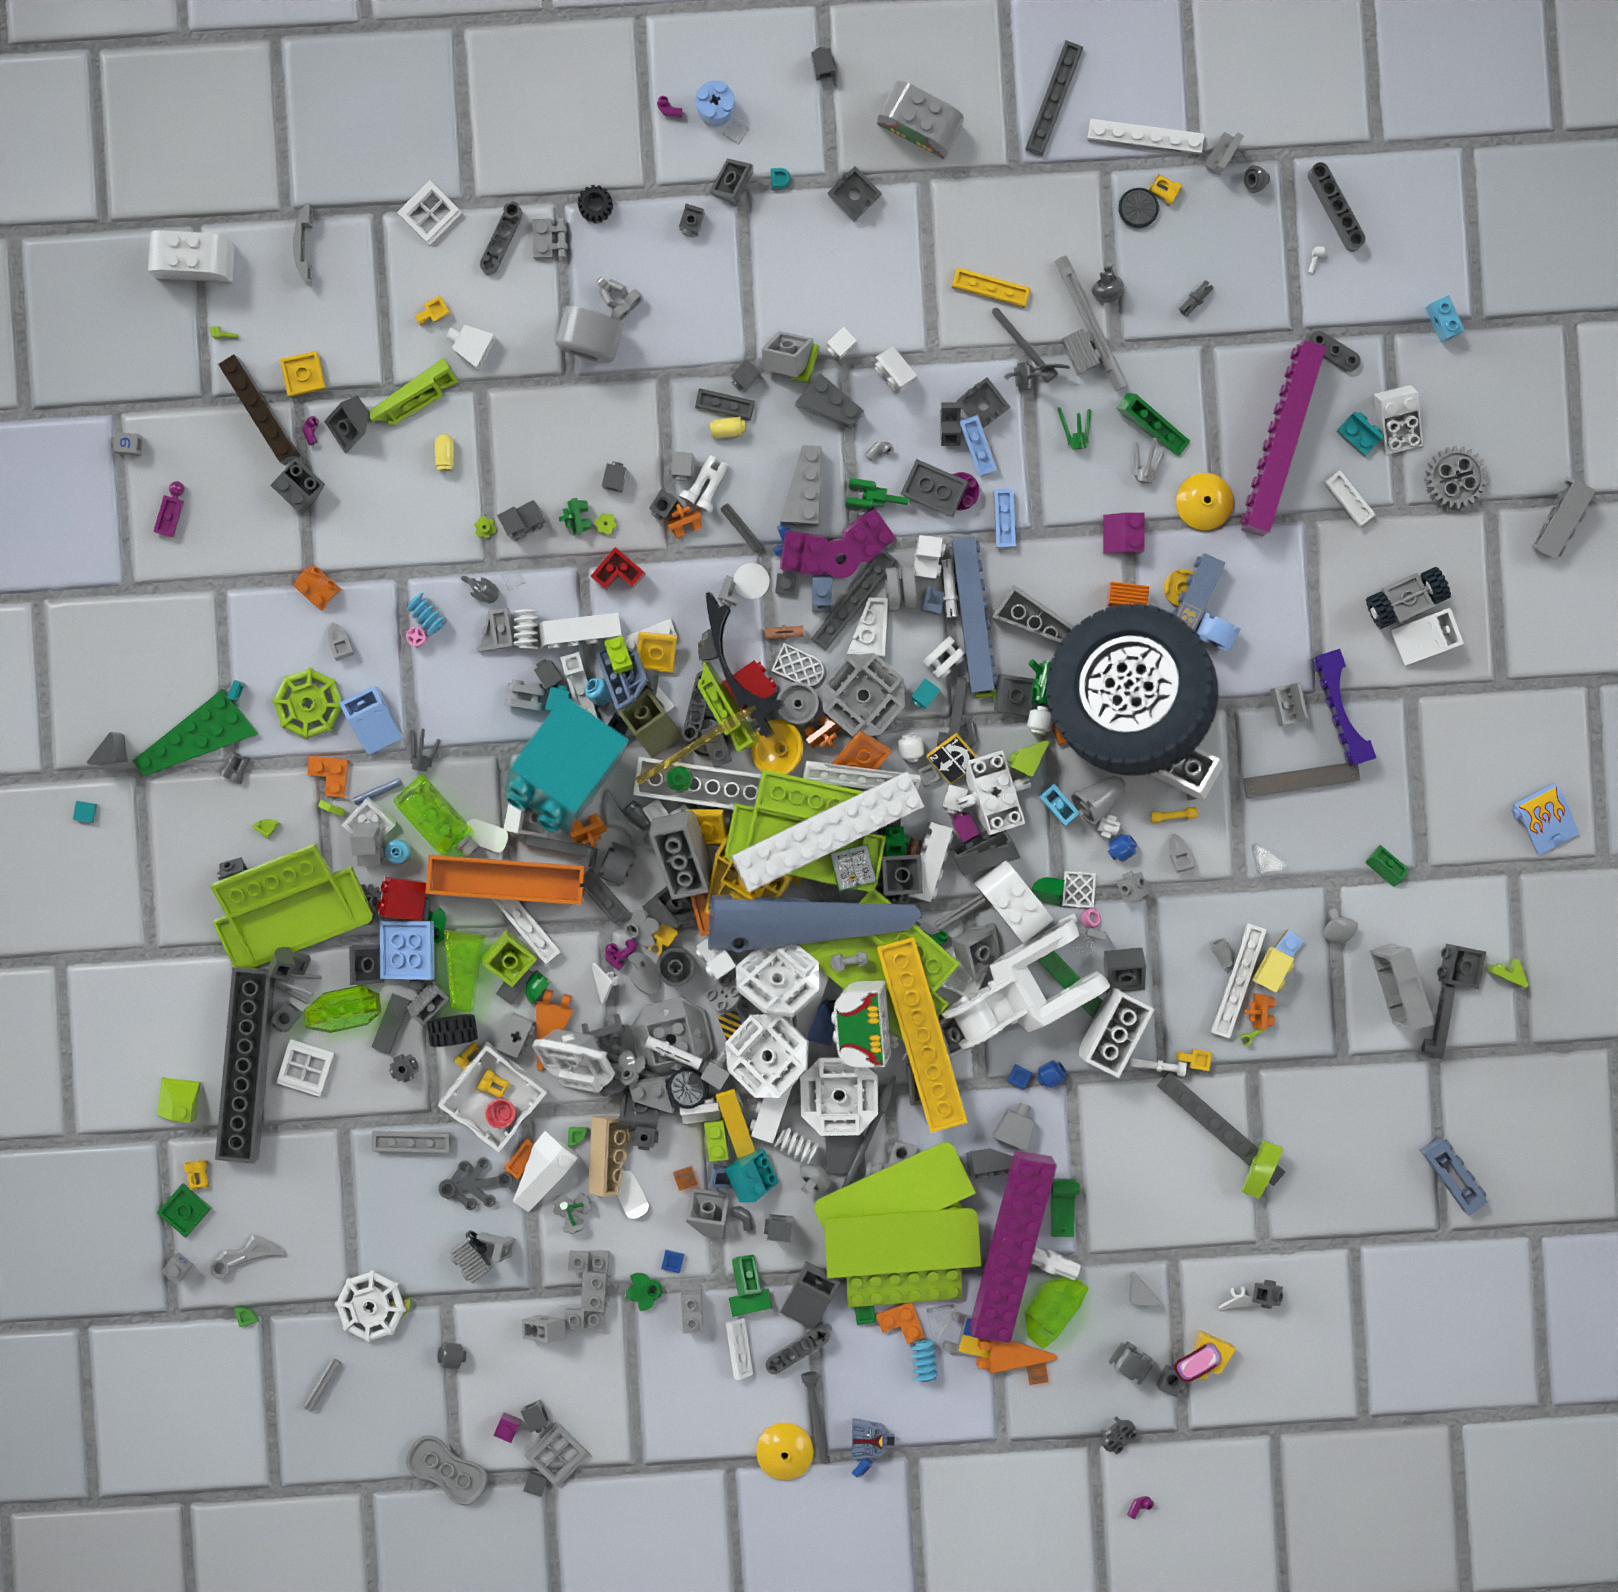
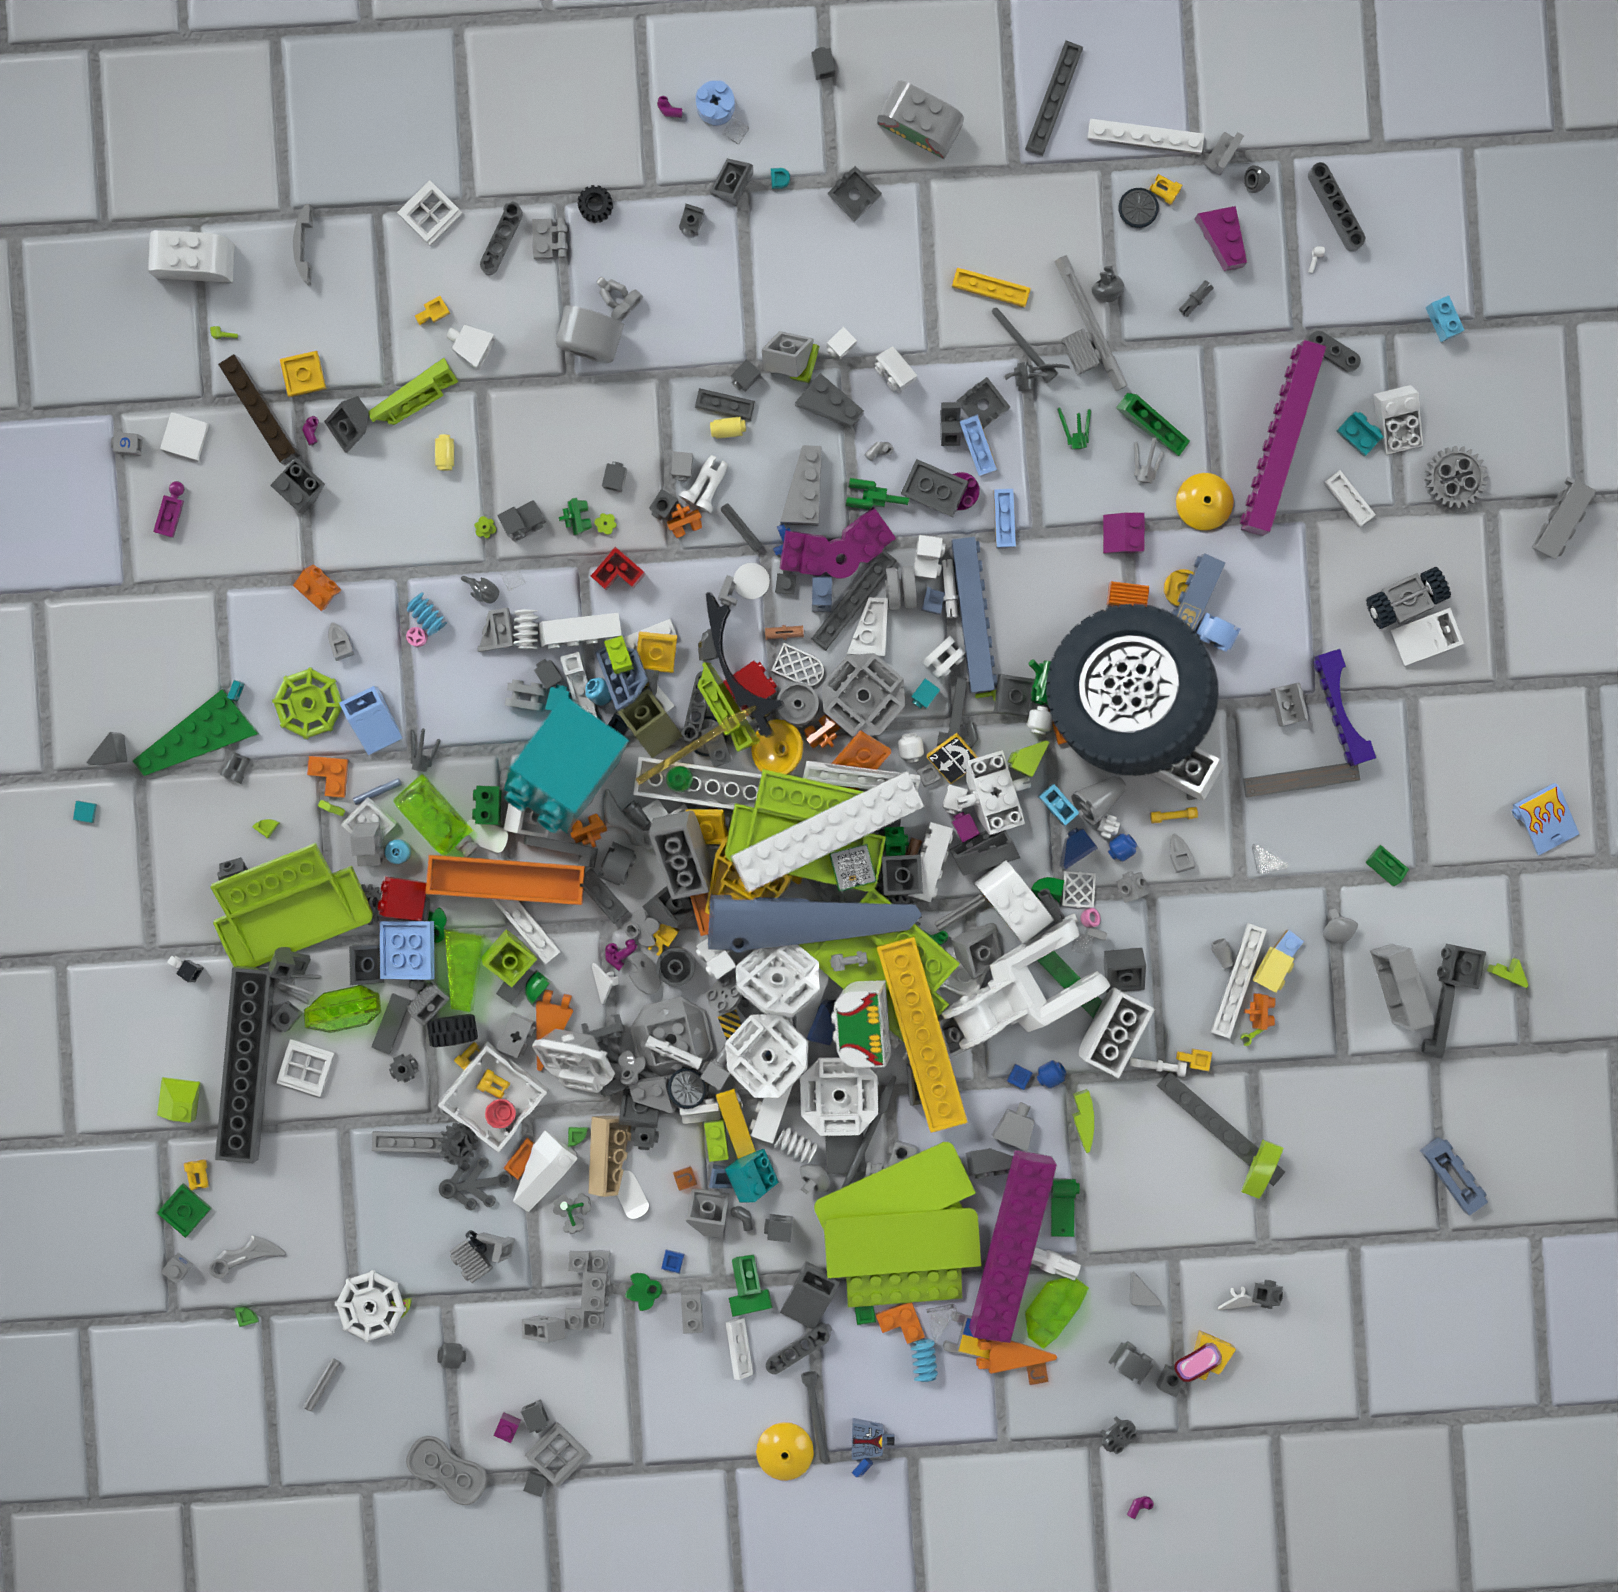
light grey wedge [992,585,1074,643] -> none
none -> white tile [160,412,209,461]
none -> black piece [168,956,204,982]
none -> dark grey gear [437,1123,478,1165]
none -> green brick [472,785,502,825]
none -> dark grey pin [1038,888,1064,924]
none -> dark blue slope [1060,827,1098,870]
none -> lime slope [1072,1089,1094,1153]
none -> magenta wedge [1194,206,1247,271]

